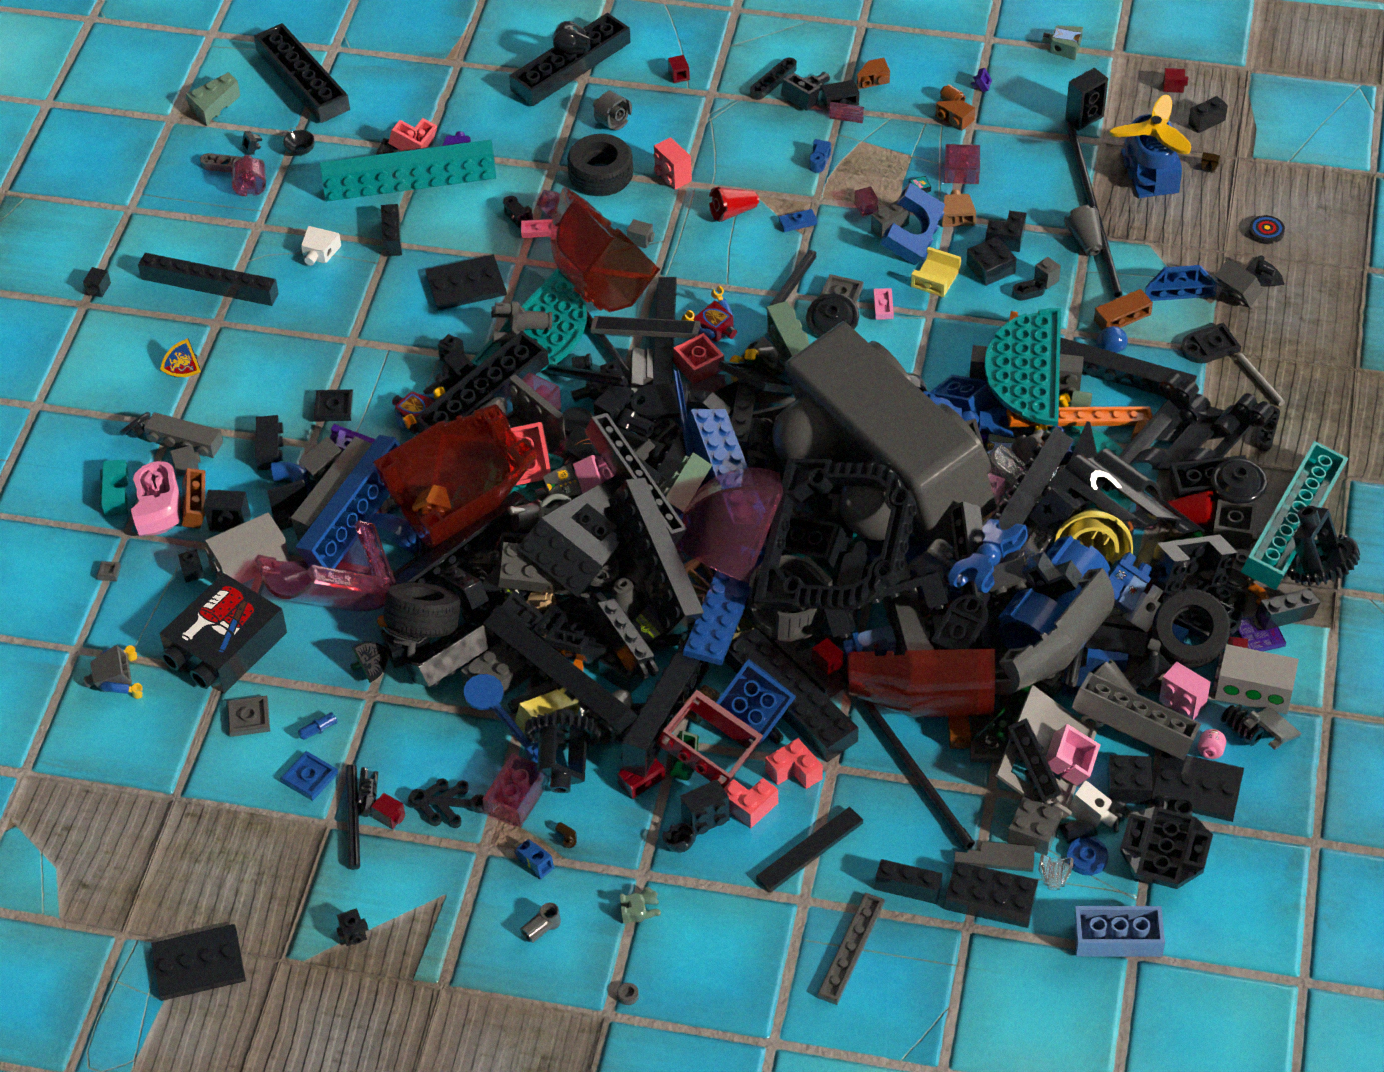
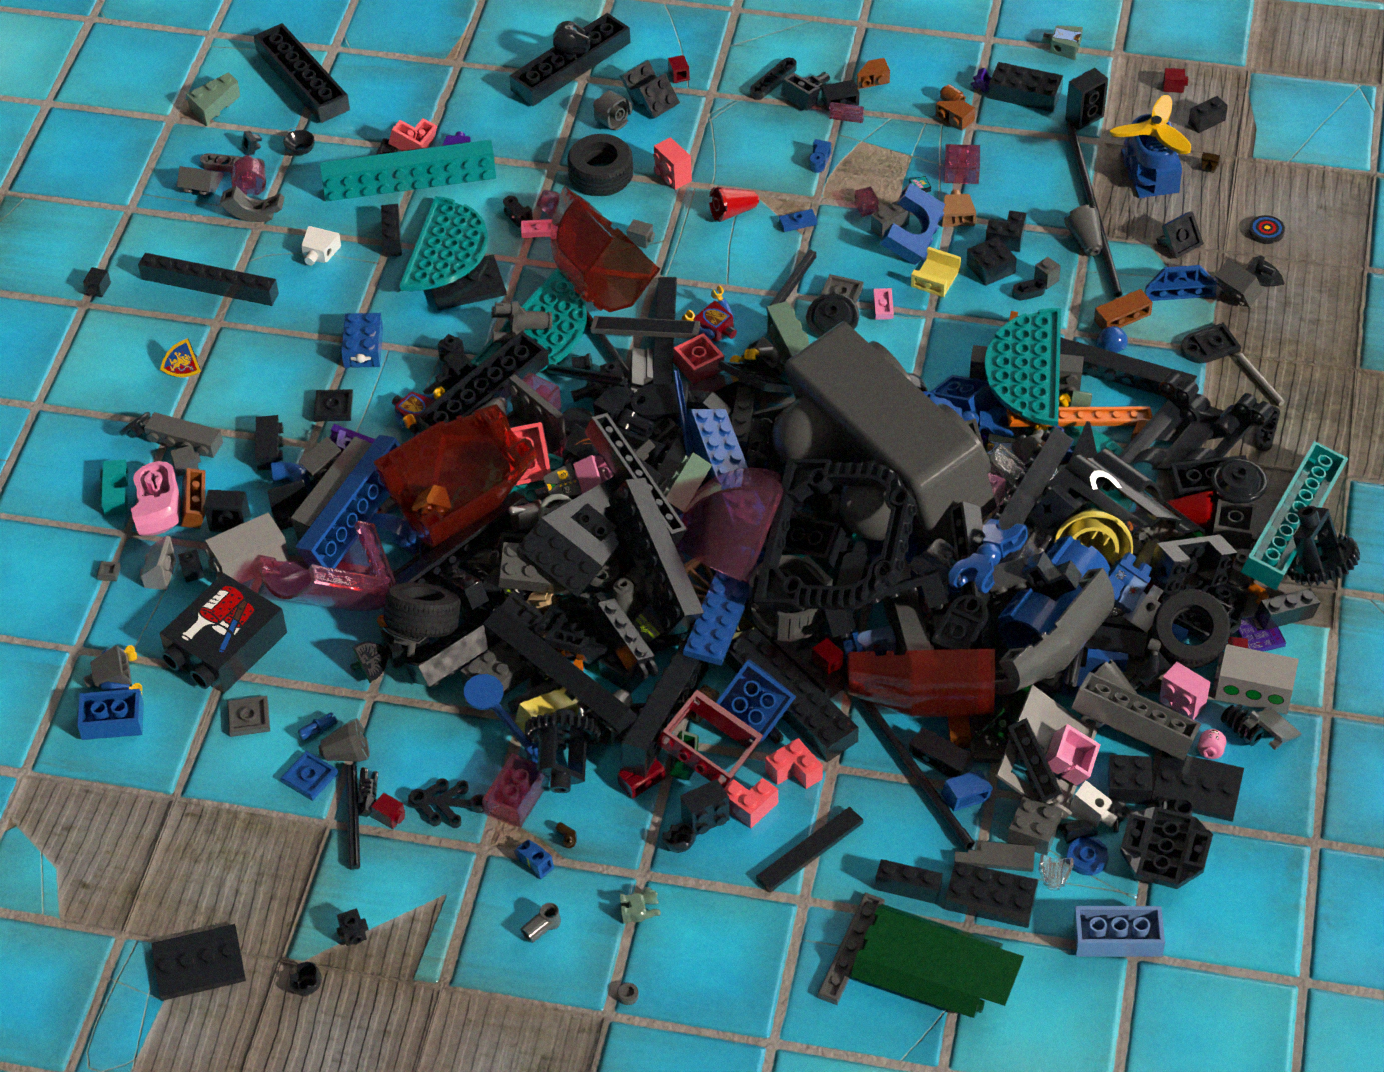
none -> blue brick [77,689,144,740]
none -> light grey slope [140,536,176,590]
none -> dark grey slope [177,166,224,195]
none -> dark grey arch [220,186,285,222]
none -> black hair [290,961,322,996]
none -> dark grey cone [318,718,370,762]
none -> blue piece [341,313,383,368]
none -> teal plate [400,196,488,292]
none -> black bracket [620,60,680,119]
none -> dark green panel [851,904,1024,1018]
none -> black brick [909,727,974,778]
none -> blue brick [941,770,993,812]
none -> black brick [988,62,1063,112]
none -> dark grey hinge [1132,525,1157,556]
none -> black bracket [1156,211,1204,258]

